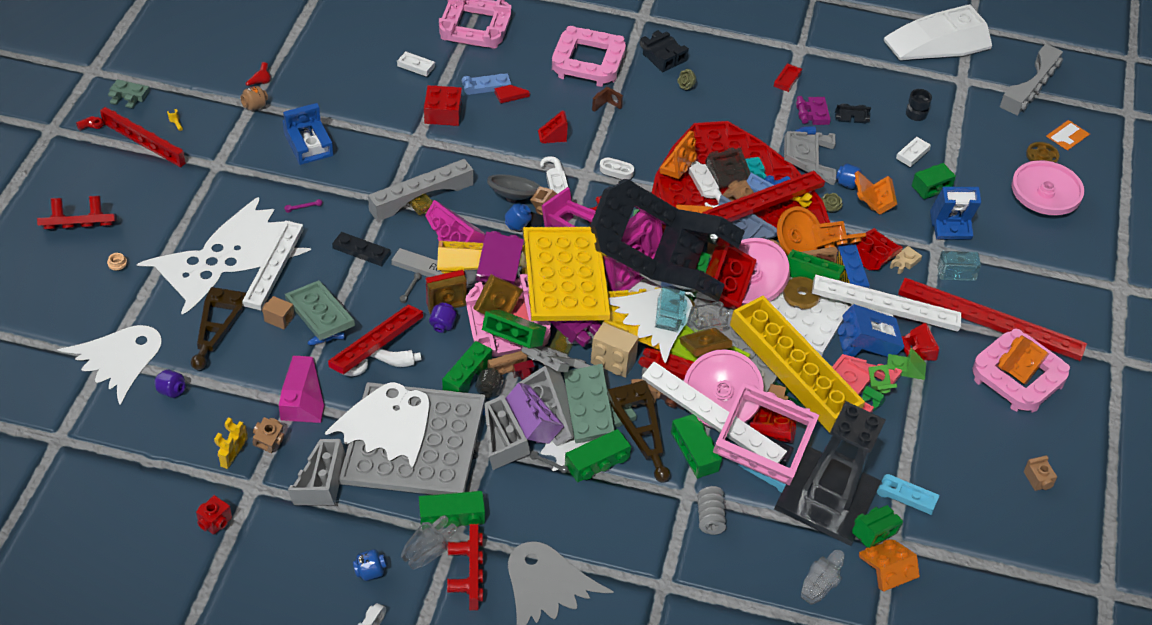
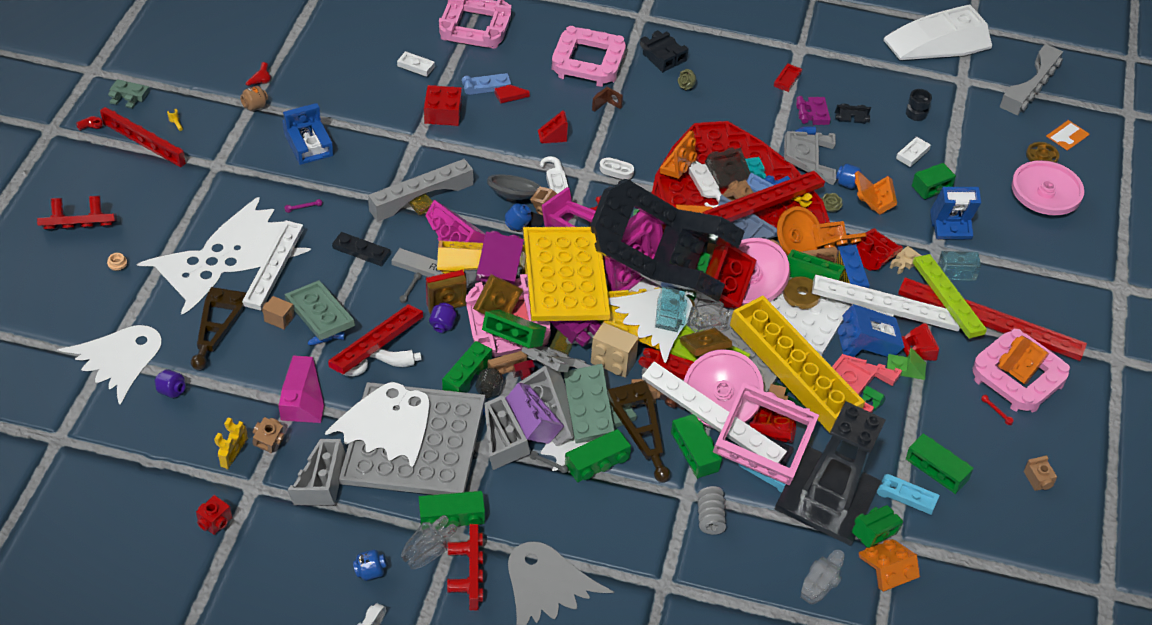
bright green bracket [868,365,897,393] -> none
none -> green brick [905,433,974,494]
none -> lime plate [913,254,987,338]
none -> red hinge [981,395,1014,425]

